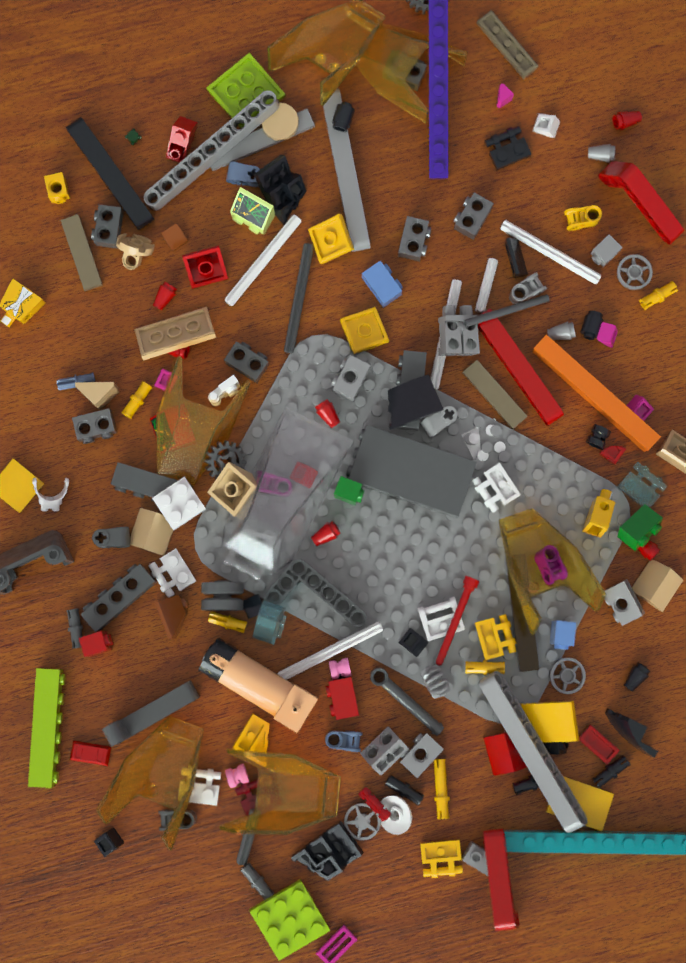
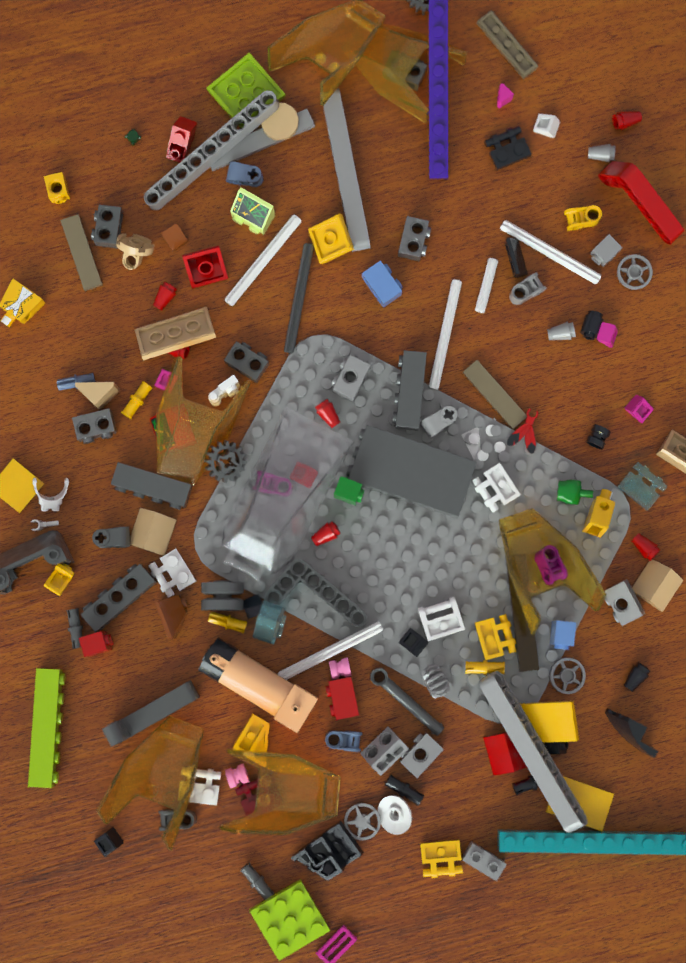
black beam [65,117,154,230] -> none
red tile [70,740,111,766] -> none
white plate [152,477,206,530] -> none
tan slope [207,462,257,517] -> none
dark grey axle [237,808,260,866] -> none
black slope [254,155,307,225] -> none
black brick [332,102,355,132] -> none
yellow tile [340,307,389,354] -> none
red axle [359,787,391,821] -> none
black slope [388,374,444,430] -> none
yellow pin [433,759,450,819] -> none
red piece [435,576,480,666] -> none
light grey hips [438,305,480,356] -> none
flat silver brick [453,192,494,240] -> none
dark grey piece [463,294,550,327] -> none
red beam [477,308,564,426] -> none
red beam [483,828,520,931] -> none
orange tile [532,334,661,452] -> none
red tile [579,724,620,765] -> none
black pin [592,755,631,789] -> none
red tile [599,446,626,465] -> none
green brick [617,504,663,551] -> none
yellow pin [639,281,678,310] -> none
none -> white hand [31,519,59,531]
none -> yellow bracket [44,563,74,596]
none -> red piece [507,408,538,454]
none -> green piece [557,480,593,505]

